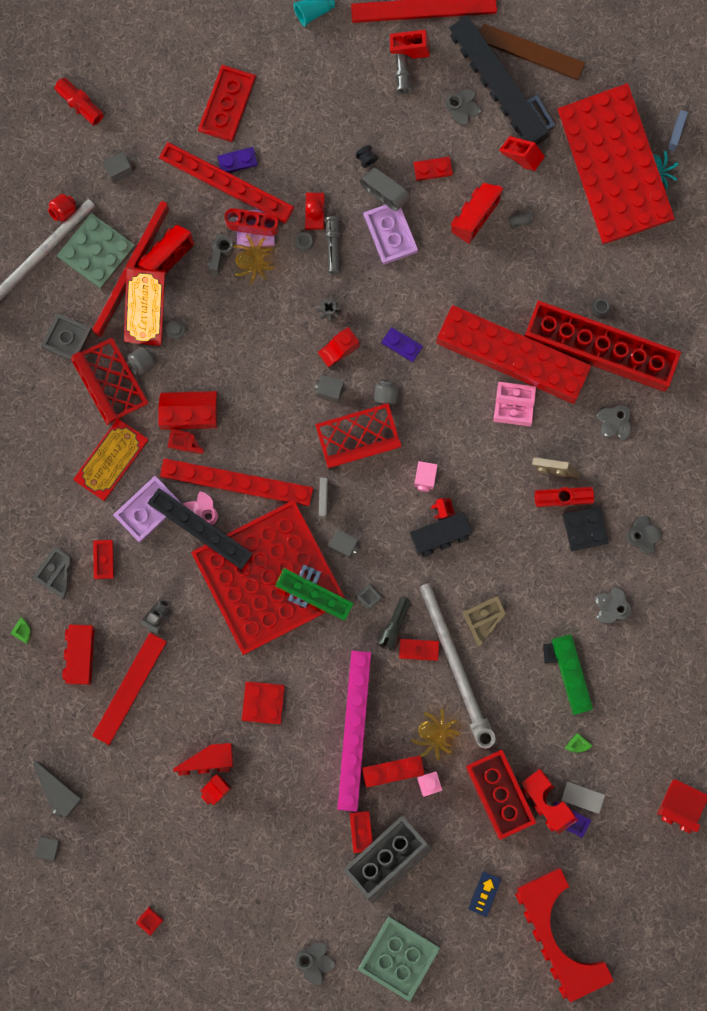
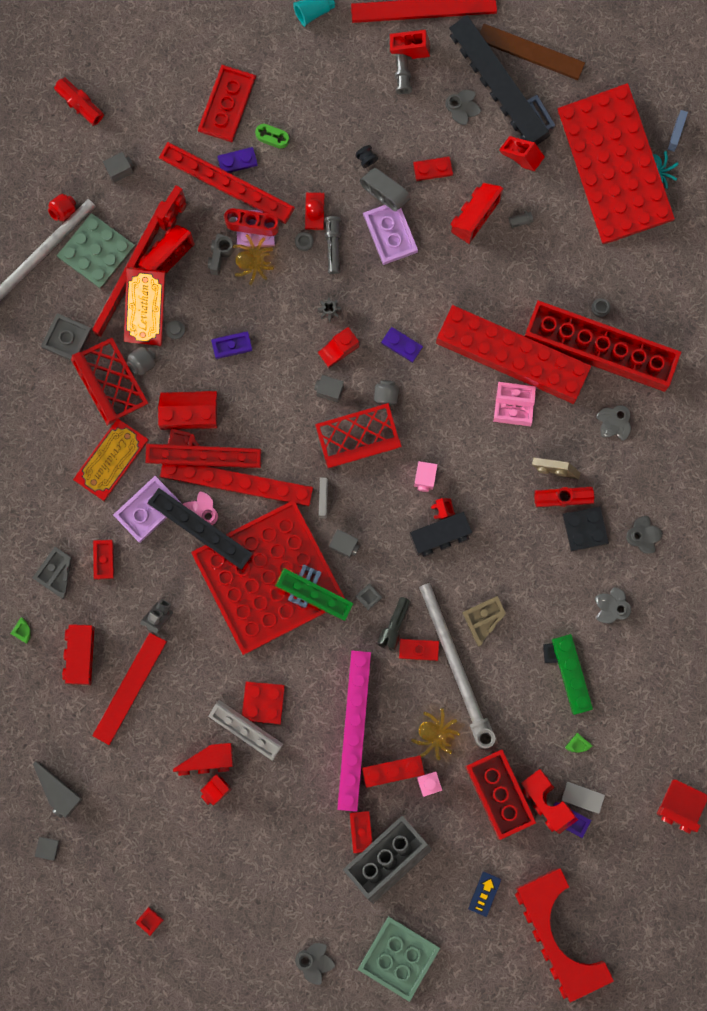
none -> red tile [145,444,261,468]
none -> red plate [156,185,187,232]
none -> light grey tile [208,700,283,761]
none -> dark purple plate [211,331,252,359]
none -> bright green beam [255,124,289,149]

